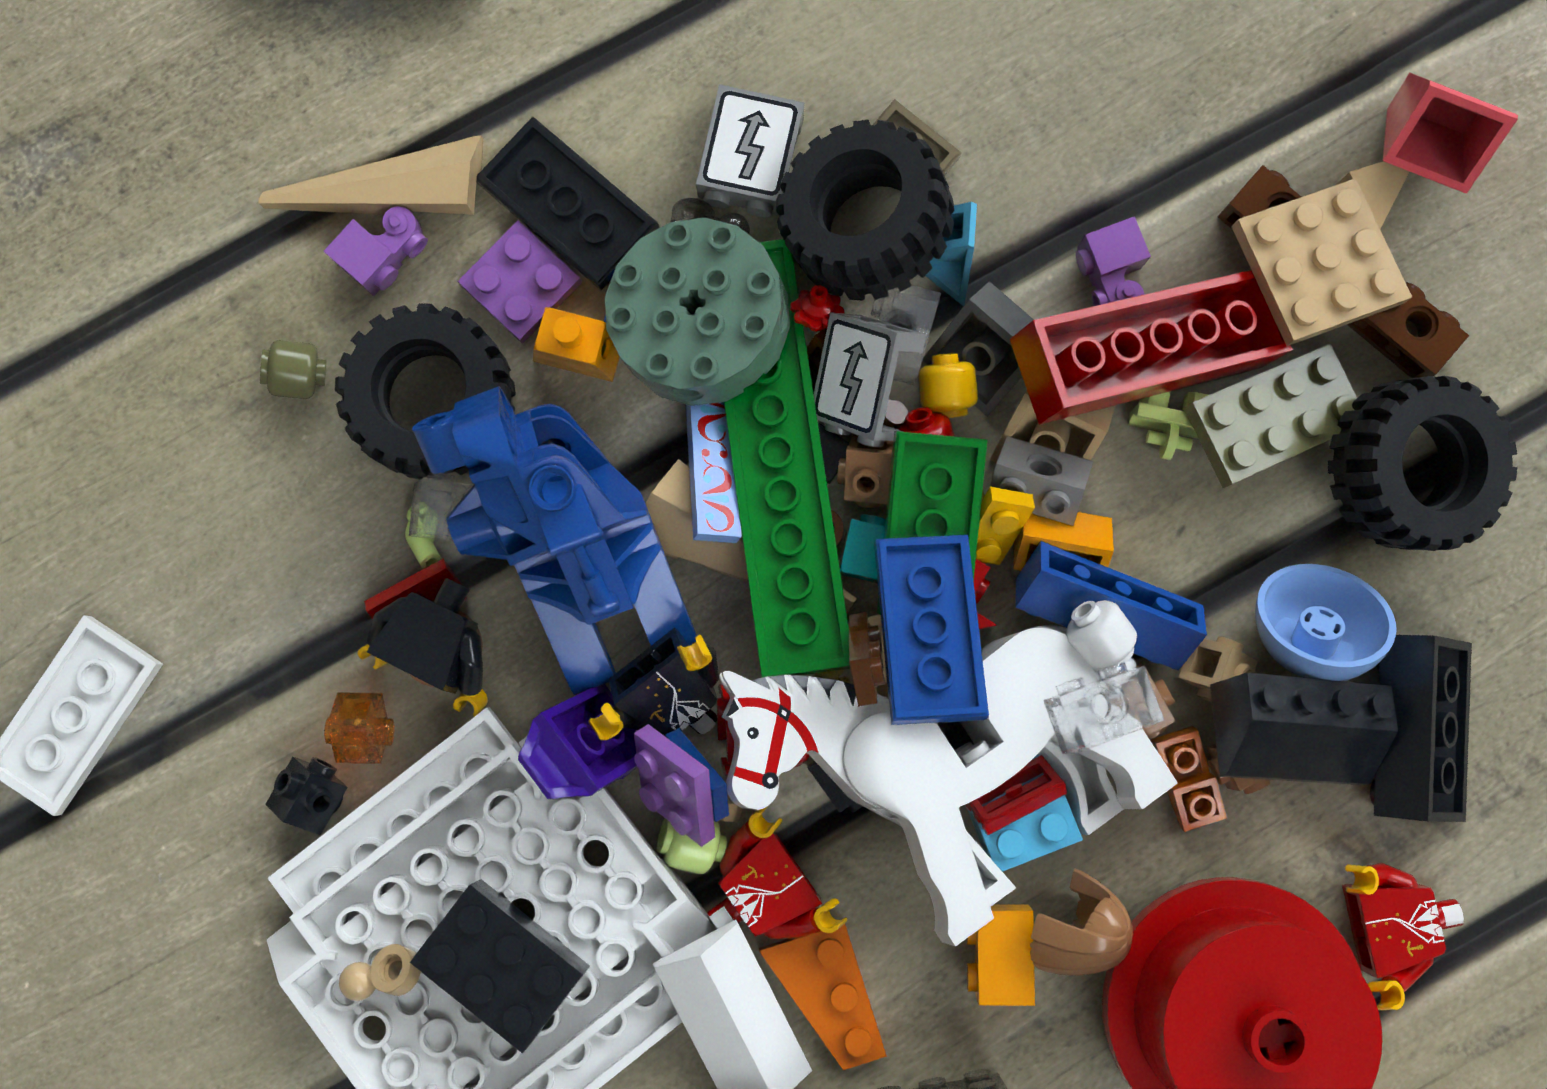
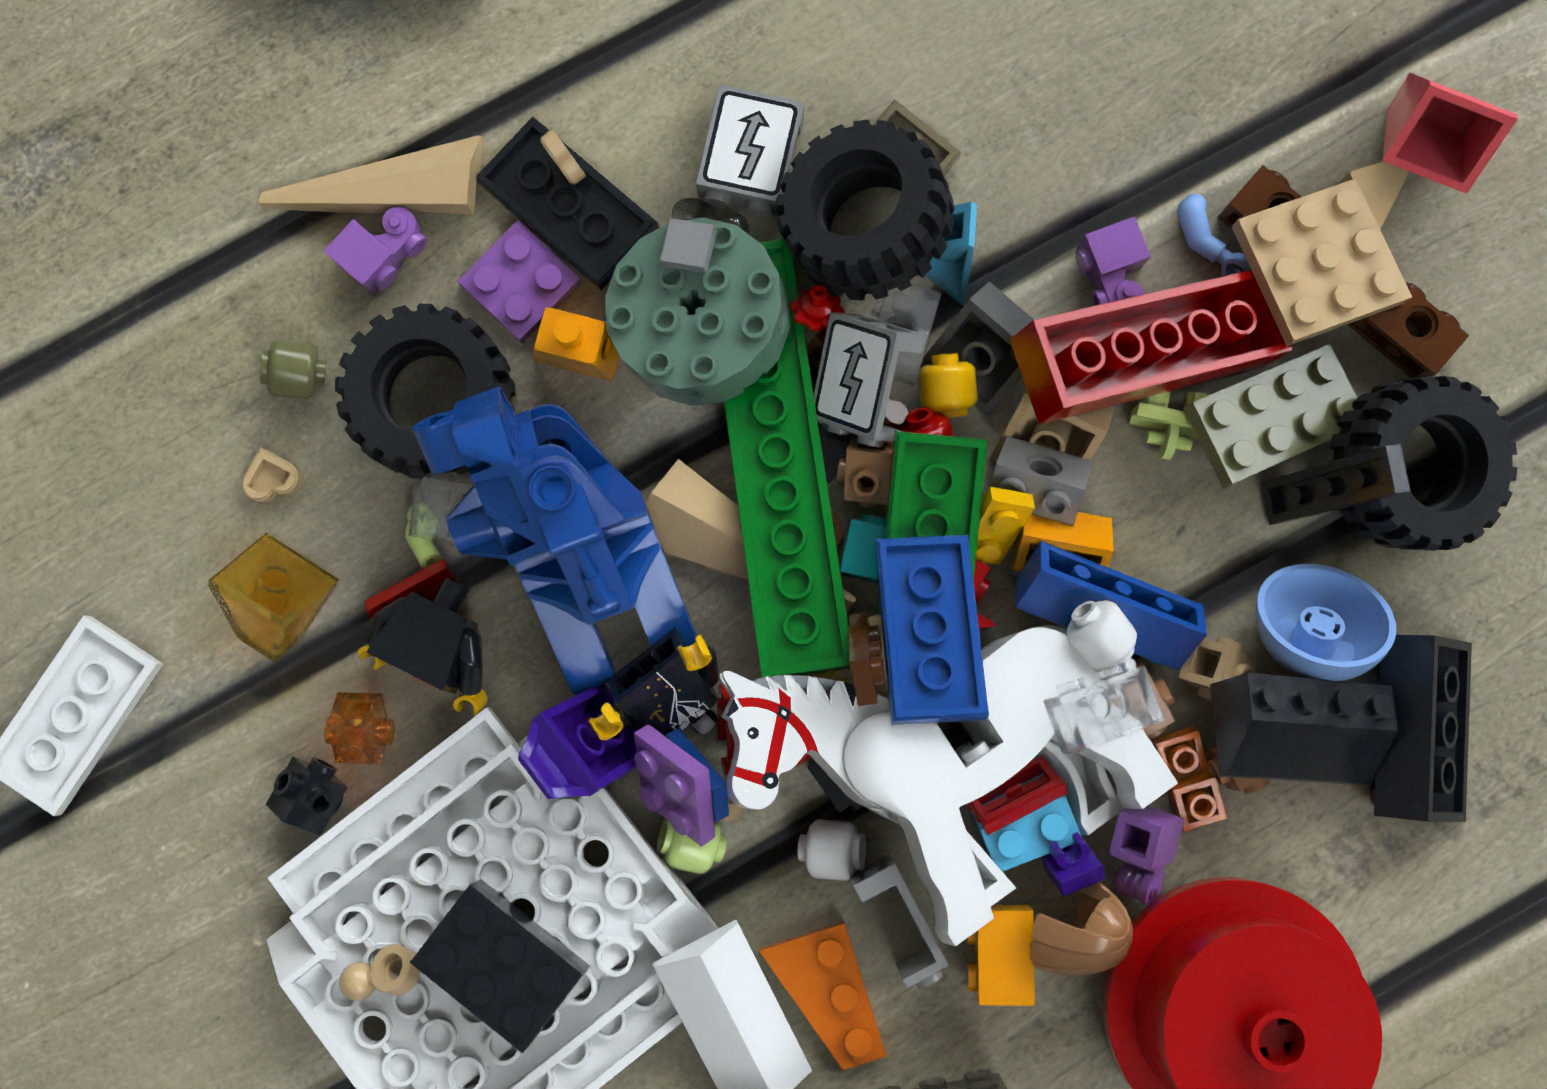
light blue tile [686,402,742,543] -> none
red torso [707,806,848,939] -> none
red torso [1342,863,1464,1010] -> none
none -> clear yellow slope [208,533,339,663]
none -> tan tile [242,447,303,503]
none -> tan tile [540,129,586,185]
none -> light grey tile [660,218,717,274]
none -> white head [798,819,867,881]
none -> light grey panel [851,854,949,989]
none -> dark purple tile [1041,832,1105,897]
none -> medium lavender brick [1109,805,1184,905]
none -> light blue arm [1177,194,1251,276]
none -> black plate [1261,444,1410,525]

